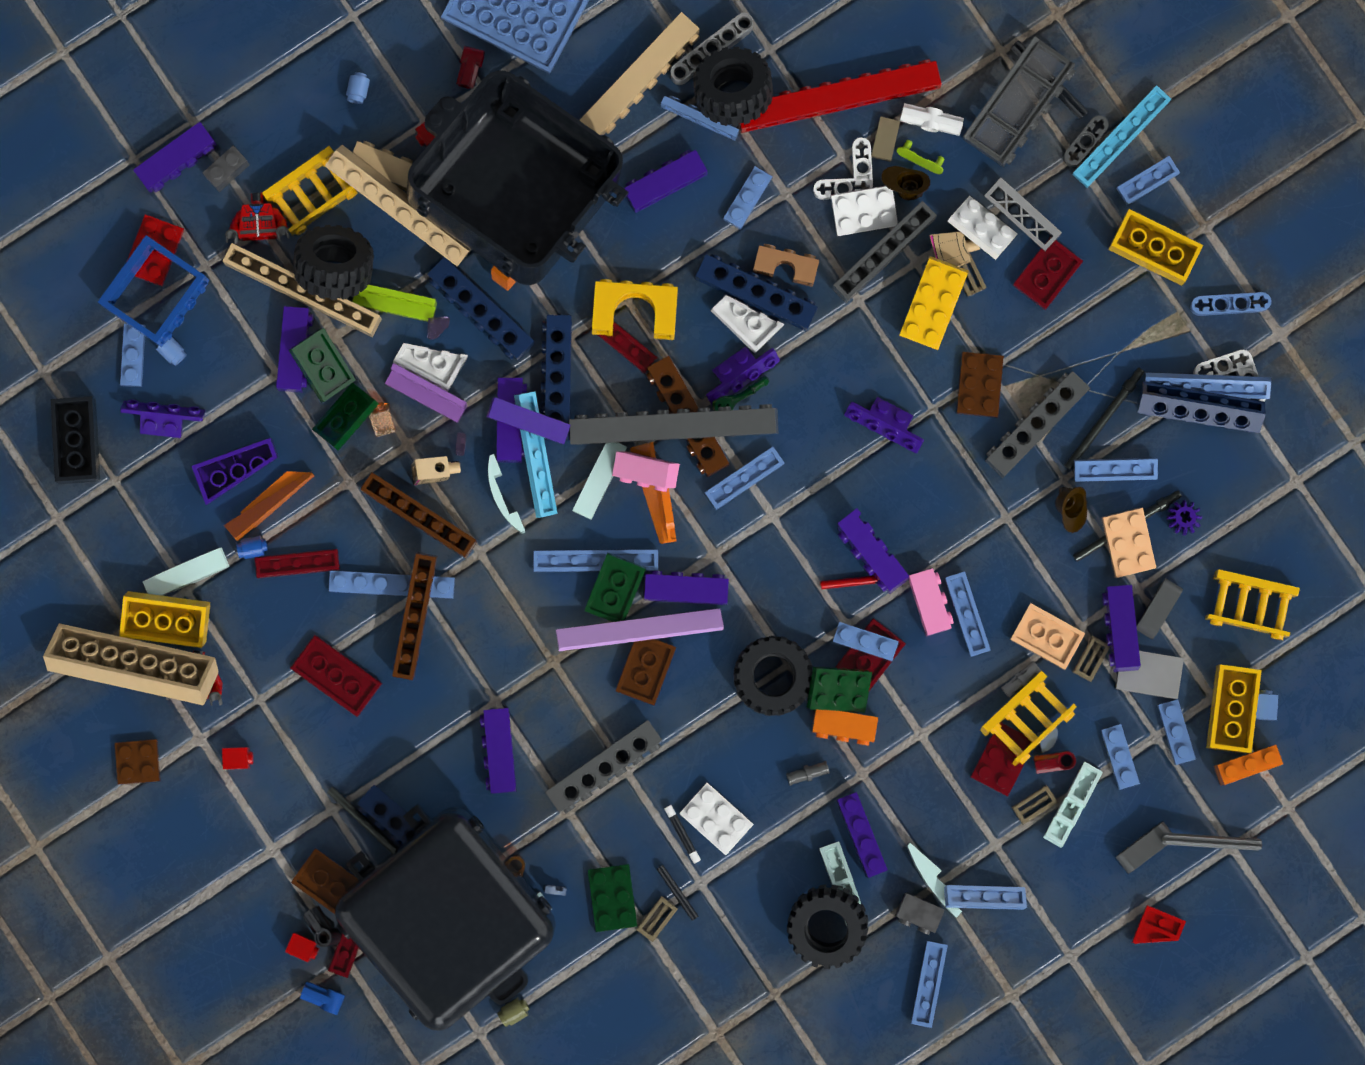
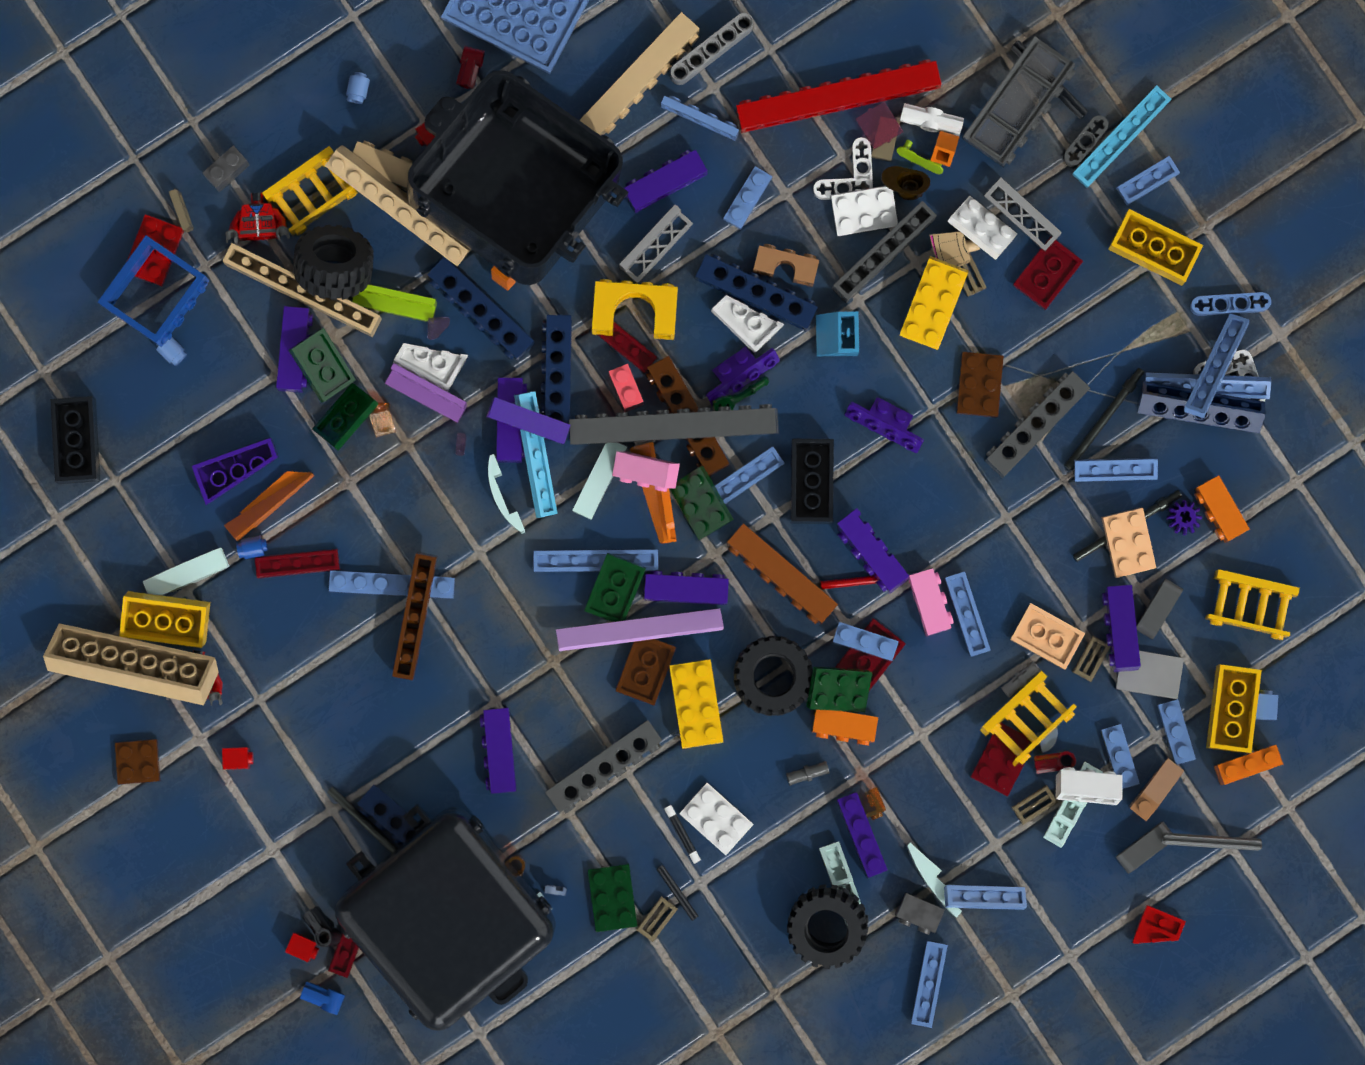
medium blue plate [120,324,146,387] -> none
dark purple bracket [120,399,206,438] -> none
dark purple brick [133,122,217,193] -> none
dark red tile [290,635,382,717] -> none
reddish brown plate [291,848,358,914] -> none
reddish brown brick [360,472,477,559] -> none
tan torso [411,456,461,485] -> none
olive brick [497,997,530,1027] -> none
black tyre [693,47,773,126] -> none
dark brown piece [1055,486,1087,533] -> none
none -> dark tan tile [169,189,194,233]
none -> coral brick [609,364,644,412]
none -> light grey fence [619,205,693,284]
none -> dark green plate [669,466,734,540]
none -> yellow brick [669,659,723,749]
none -> dark orange brick [727,523,838,624]
none -> black brick [790,438,834,524]
none -> dark azure slope [816,311,859,357]
none -> clear pink piece [855,101,903,150]
none -> clear orange bracket [866,787,886,820]
none -> orange brick [930,131,959,167]
none -> white brick [1056,767,1122,805]
none -> medium nougat slope [1129,758,1184,821]
none -> medium blue plate [1184,313,1249,418]
none -> orange brick [1194,476,1250,543]

